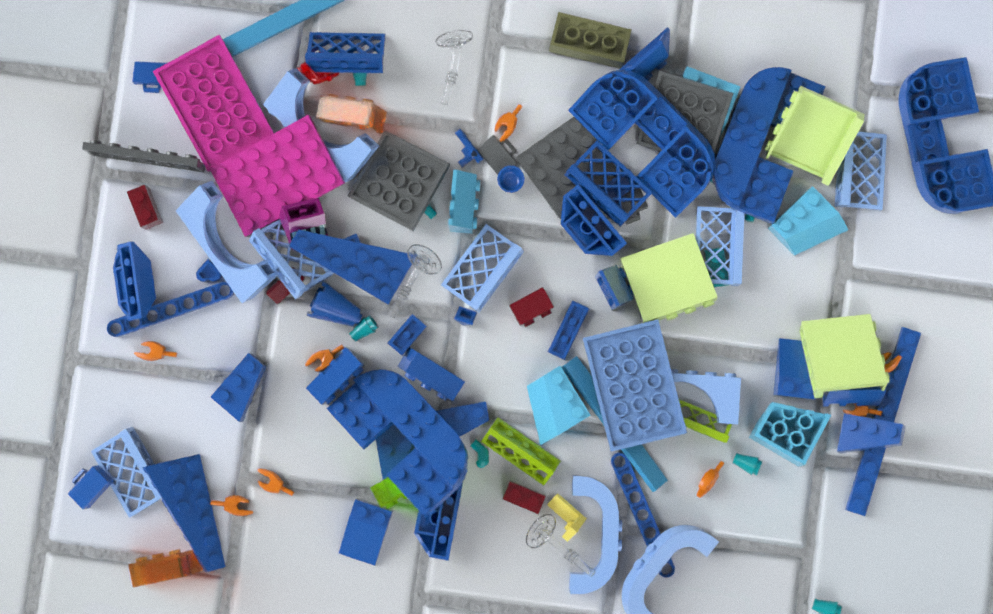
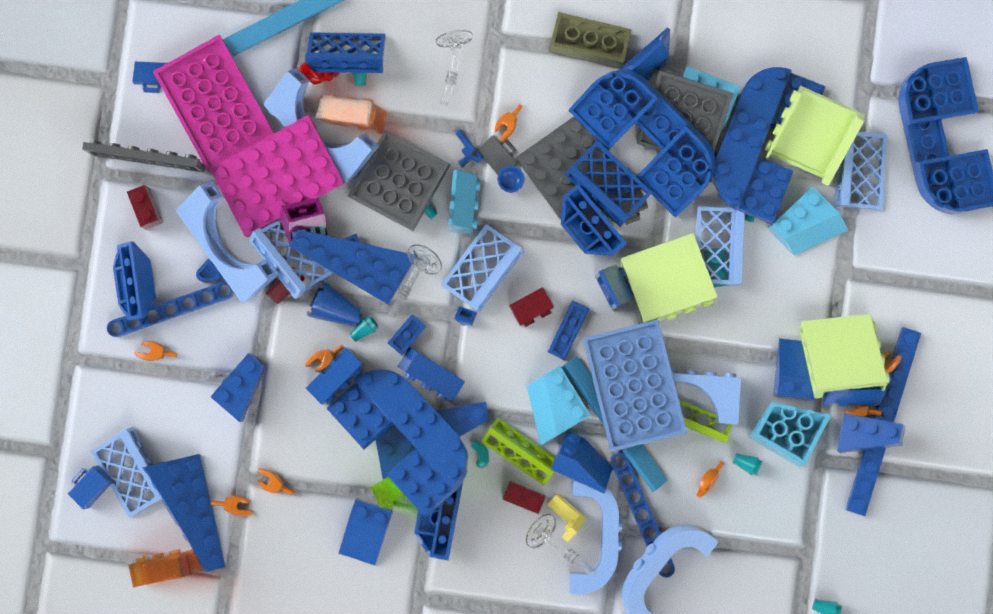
none -> blue slope [551,431,613,493]

